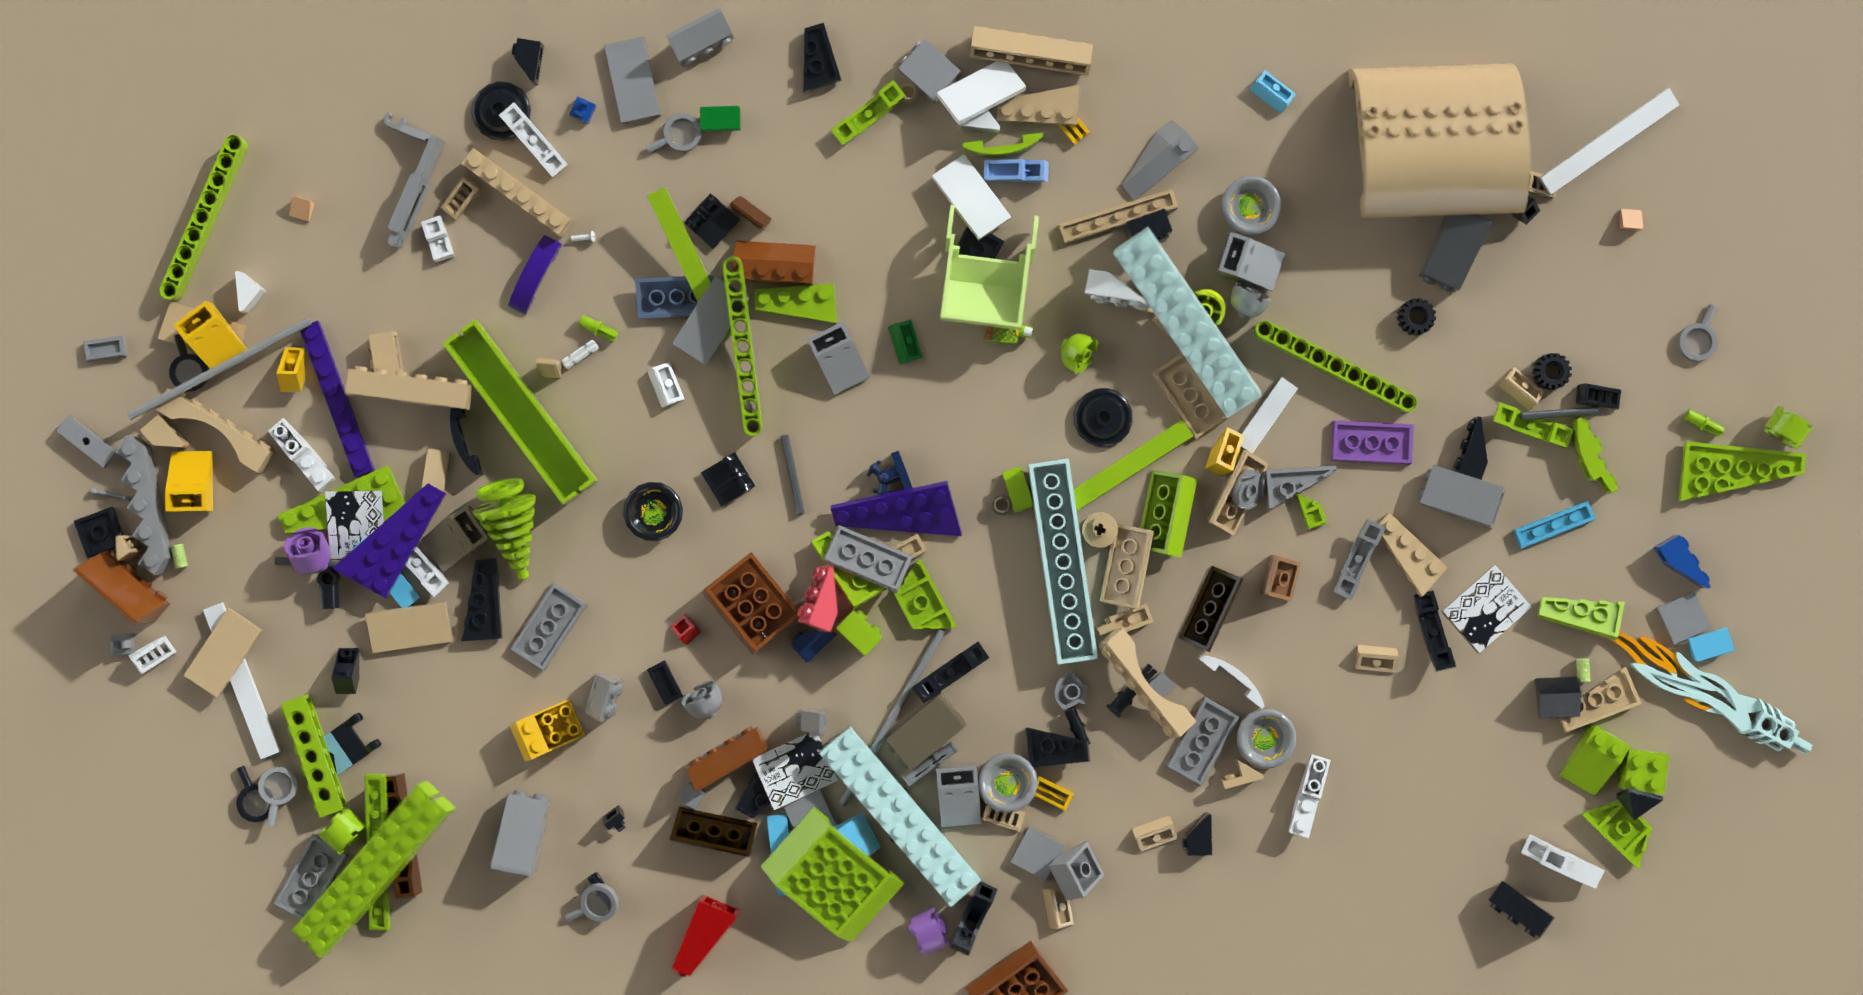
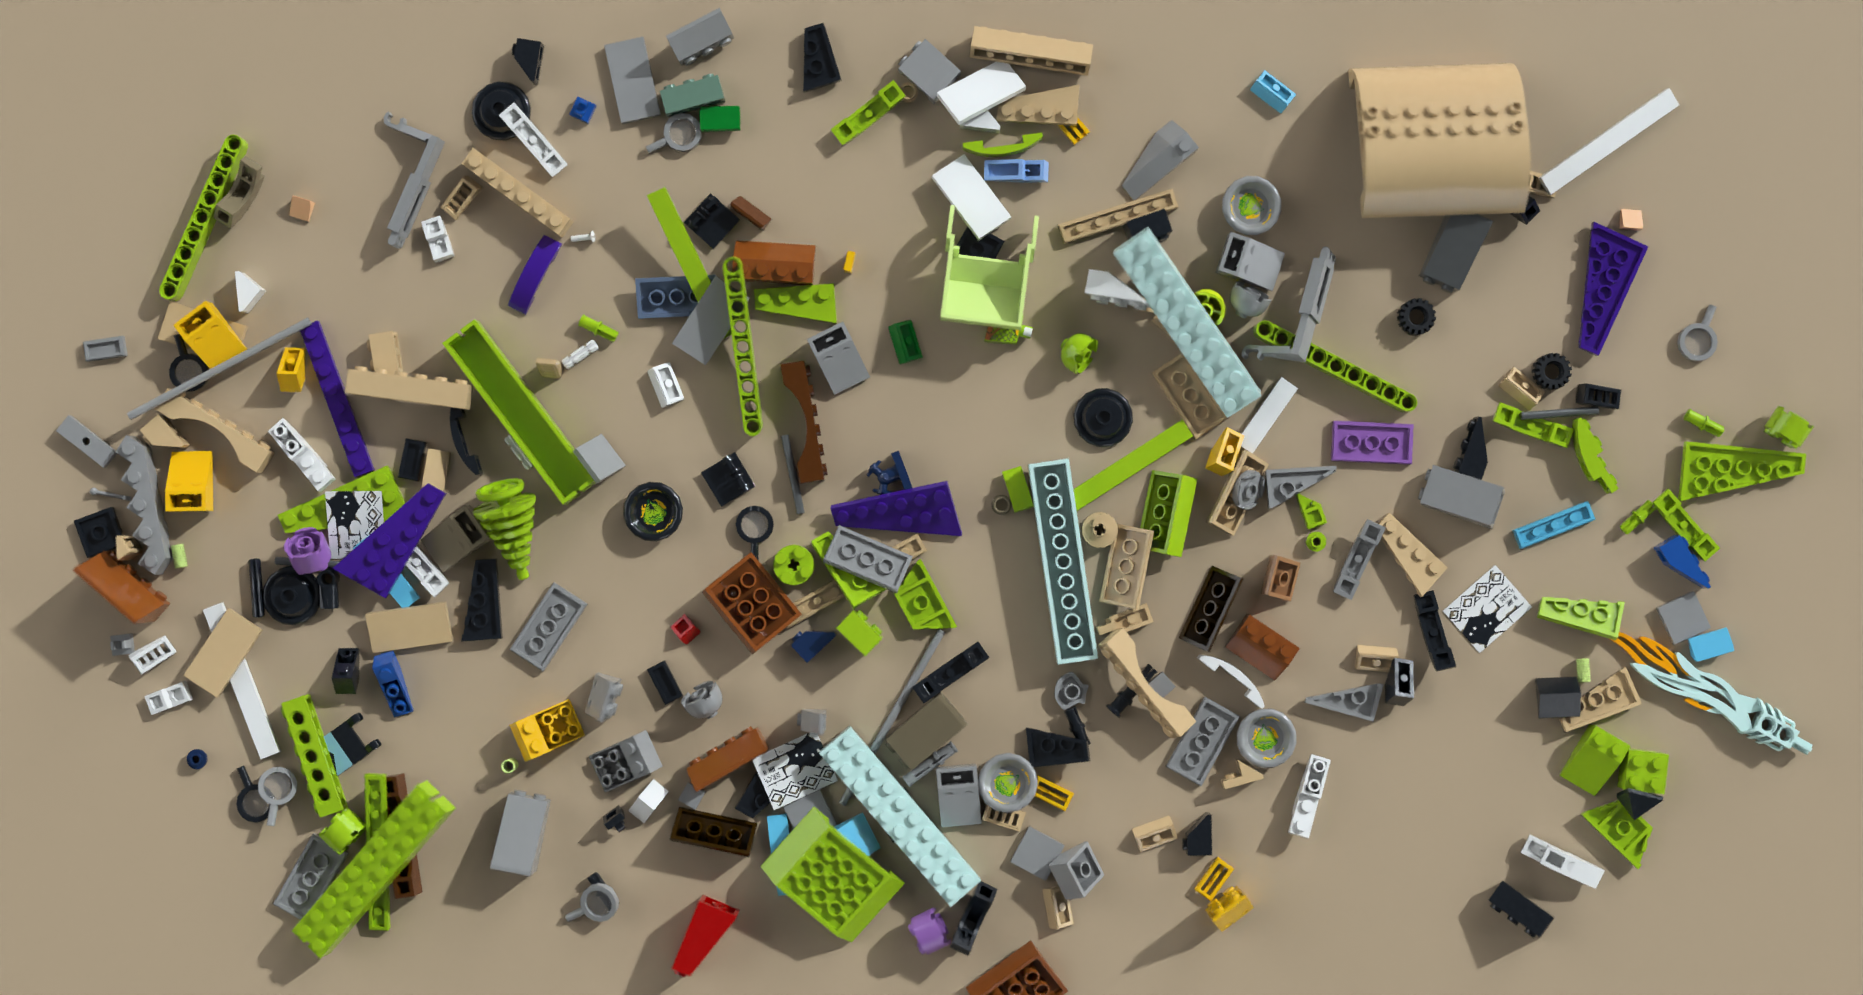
coral slope [797,565,838,632] -> none
none -> white slope [144,681,193,715]
none -> dark blue plate [187,749,208,769]
none -> dark tan arch [214,156,264,229]
none -> black axle [248,558,265,618]
none -> black piece [262,566,320,625]
none -> blue slope [372,651,414,717]
none -> black tile [398,438,427,481]
none -> yellowish green piece [501,758,518,773]
none -> white axle [504,435,534,469]
none -> light grey tile [573,434,626,483]
none -> light grey slope [589,730,663,792]
none -> white slope [629,779,669,823]
none -> sand green brick [660,74,726,118]
none -> piece [736,506,774,561]
none -> lime brick [773,545,815,585]
none -> reddish brown arch [780,361,828,484]
none -> yellow tile [843,250,856,274]
none -> yellow tile [1194,856,1234,901]
none -> yellow slope [1205,886,1254,932]
none -> dark orange slope [1225,614,1300,681]
none -> light grey hinge [1242,247,1336,362]
none -> light grey wing [1305,683,1384,722]
none -> lime plate [1306,532,1326,552]
none -> black slope [1385,658,1414,706]
none -> dark purple wing [1578,222,1648,356]
none -> lime axle [1620,500,1657,534]
none -> lime slope [1653,489,1720,562]

